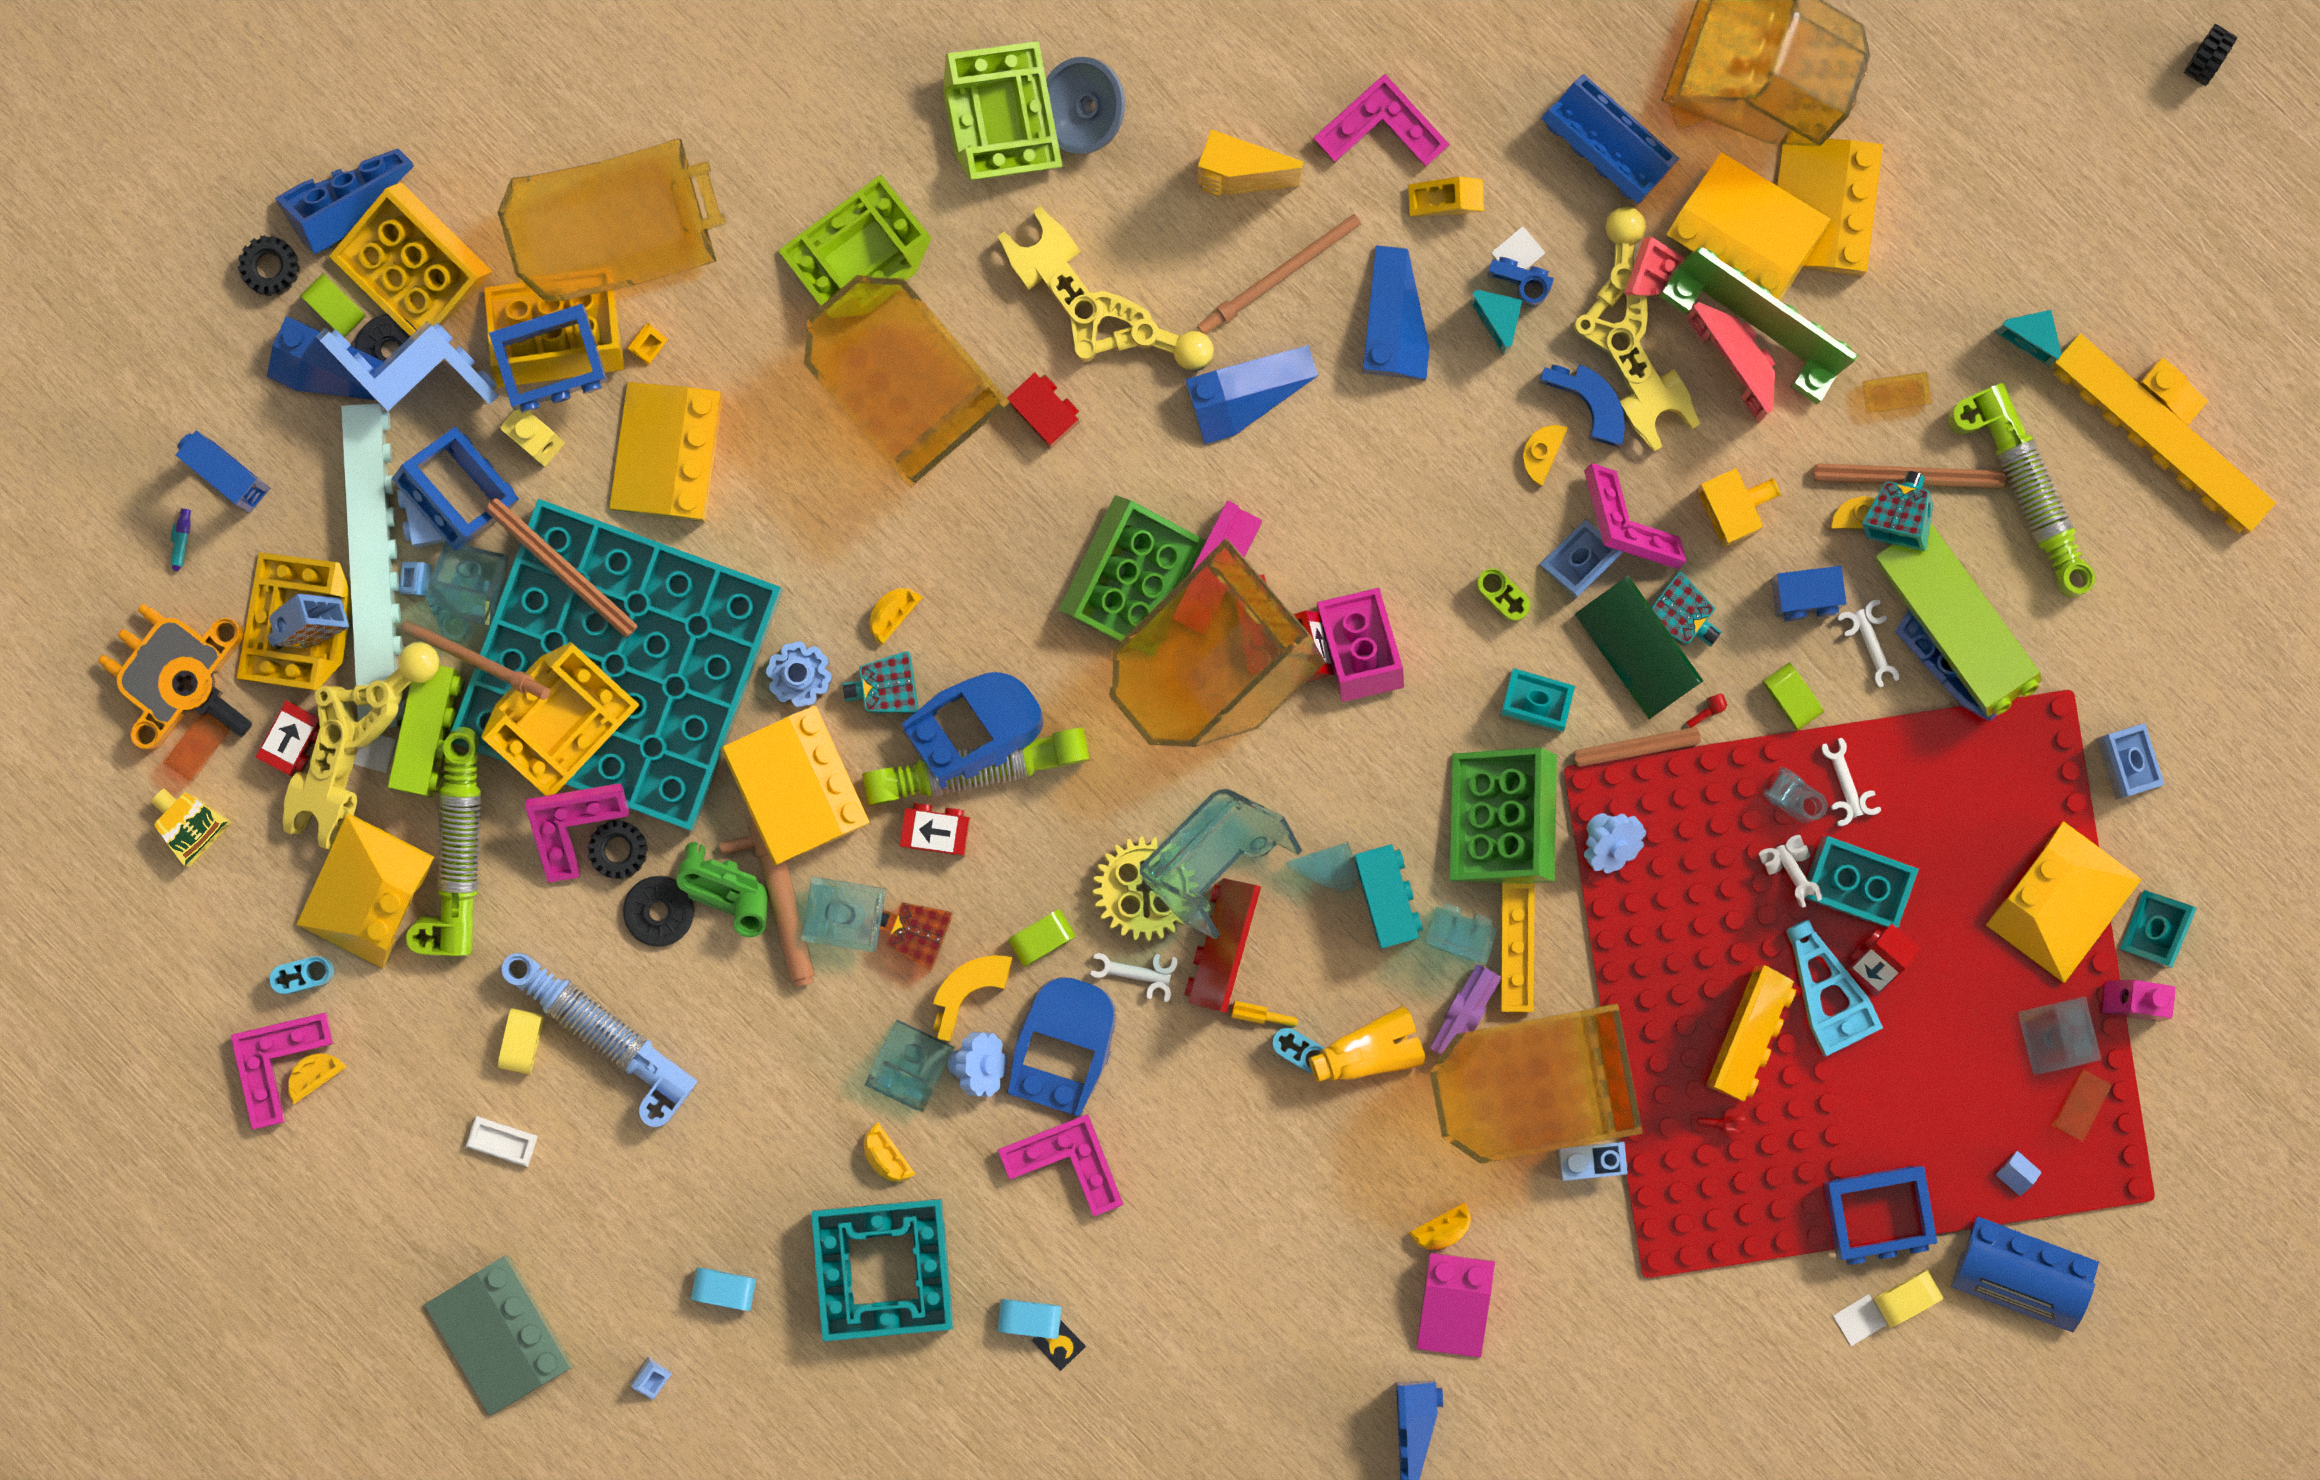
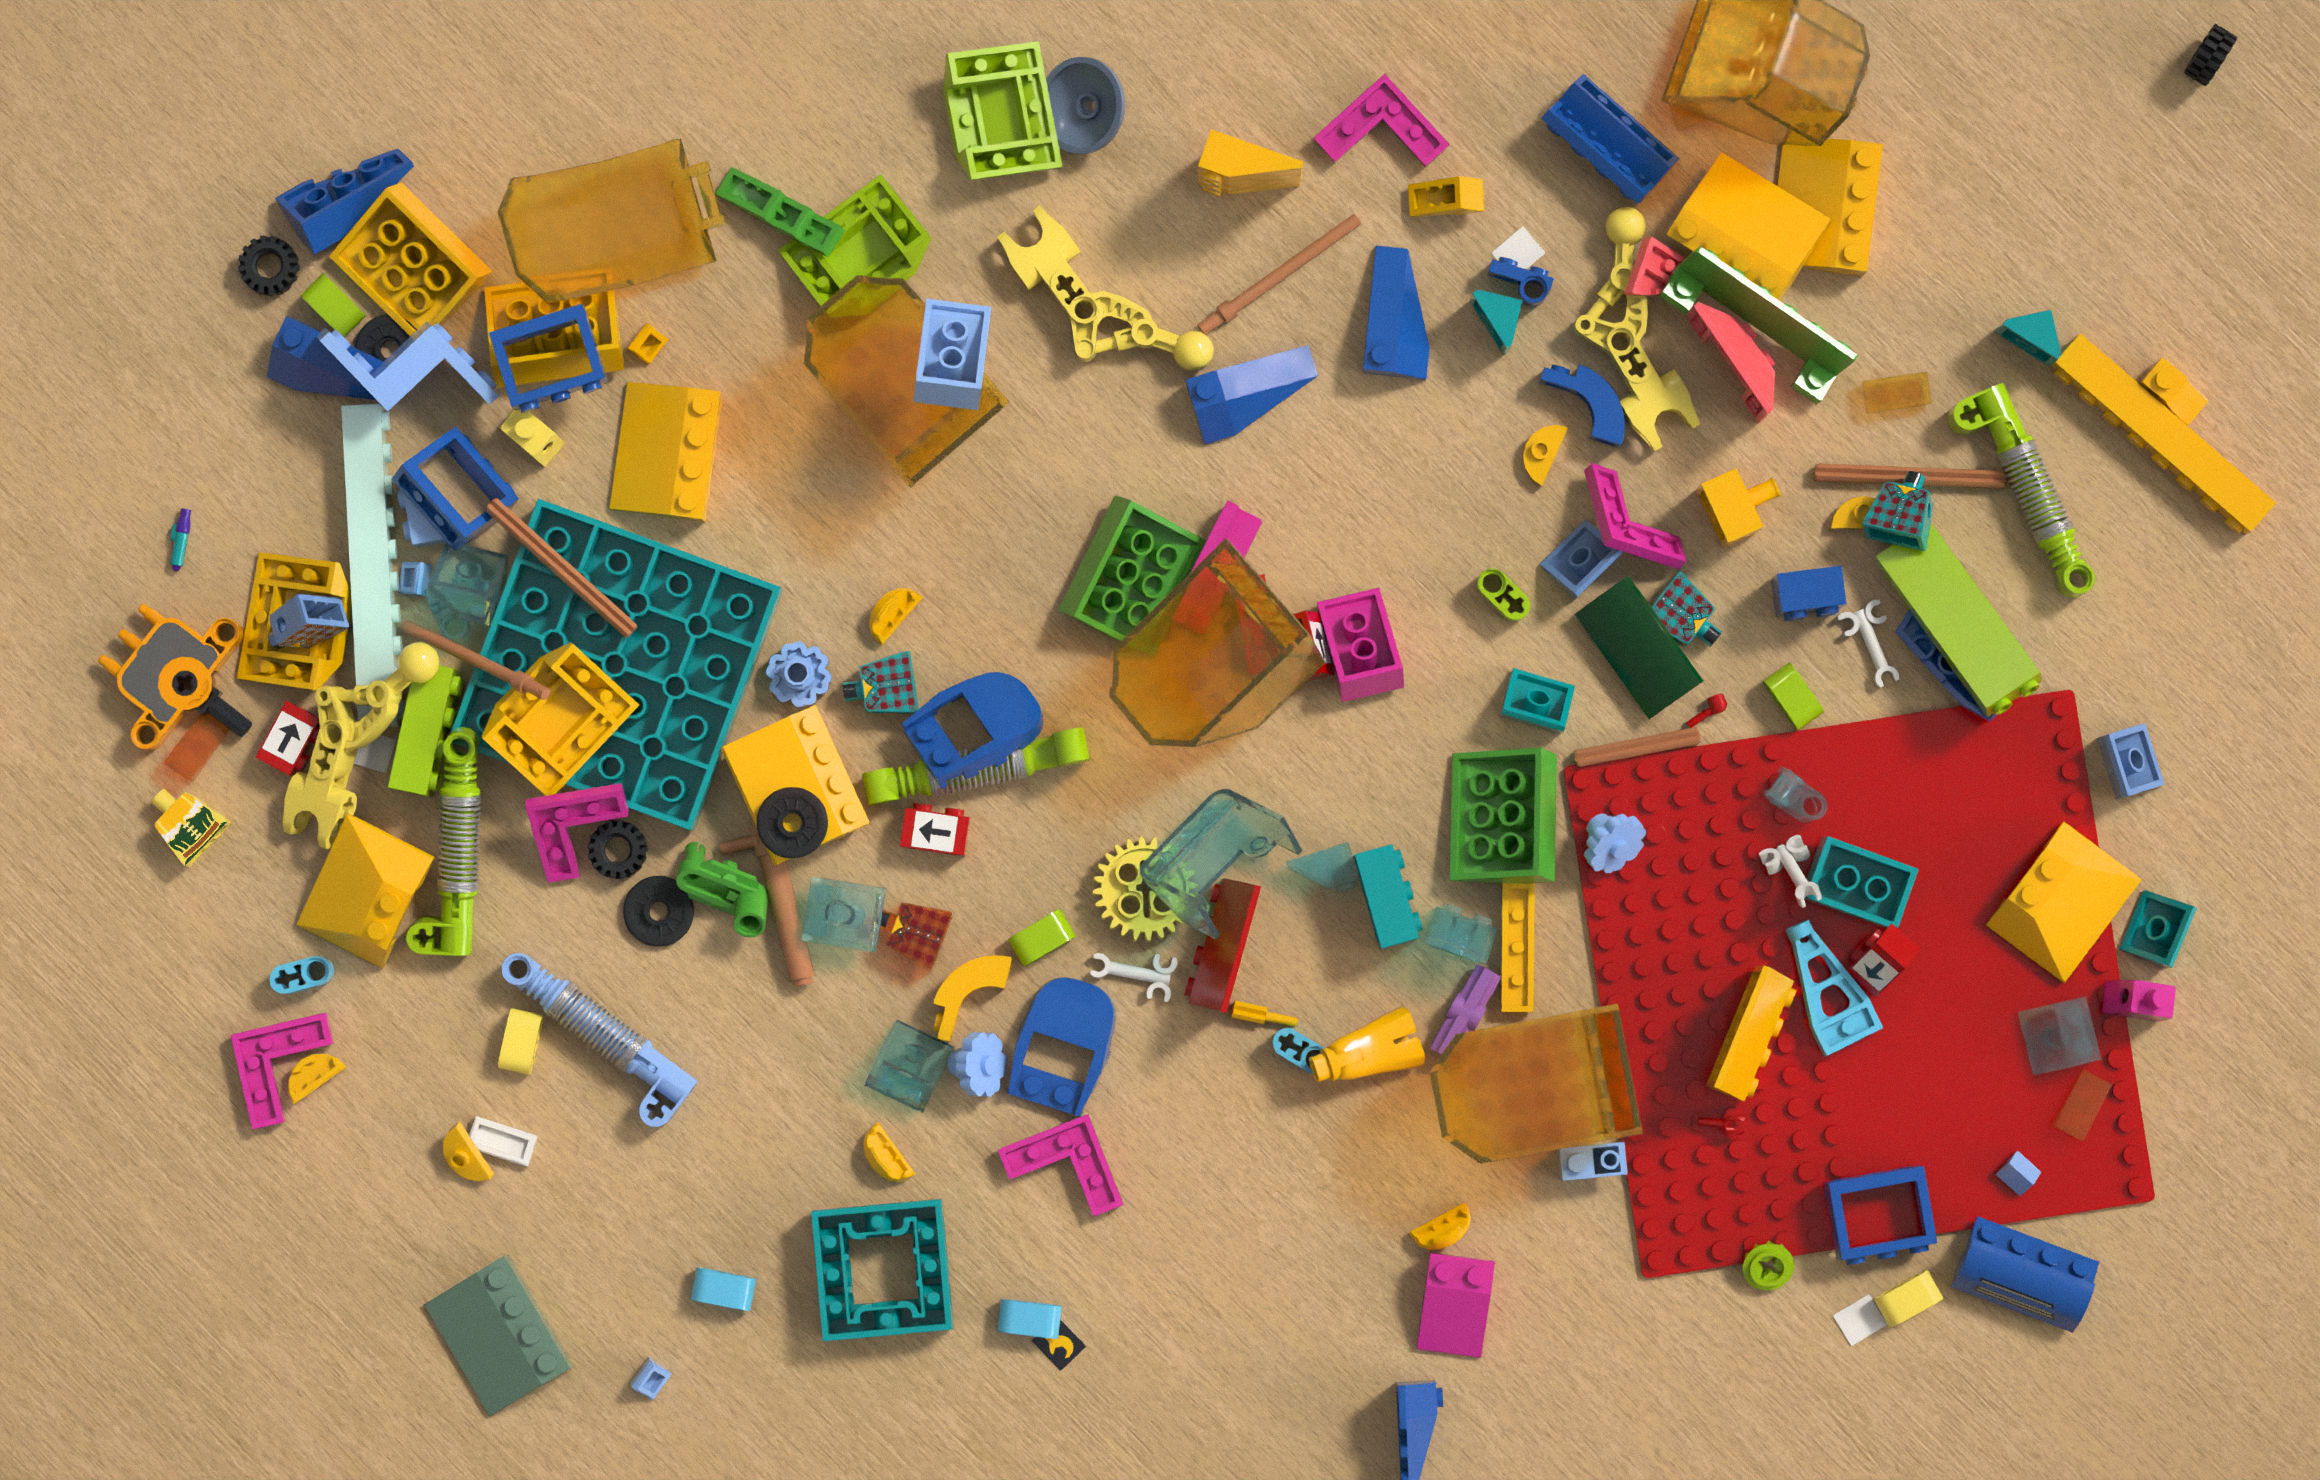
blue window [176,430,271,513] -> none
red brick [1007,372,1079,448] -> none
white bar [1821,738,1881,826] -> none
none -> yellow plate [443,1121,494,1181]
none -> bright green slope [715,167,845,258]
none -> black wheel [756,787,828,859]
none -> light blue slope [913,298,991,410]
none -> lime gear [1742,1240,1794,1291]

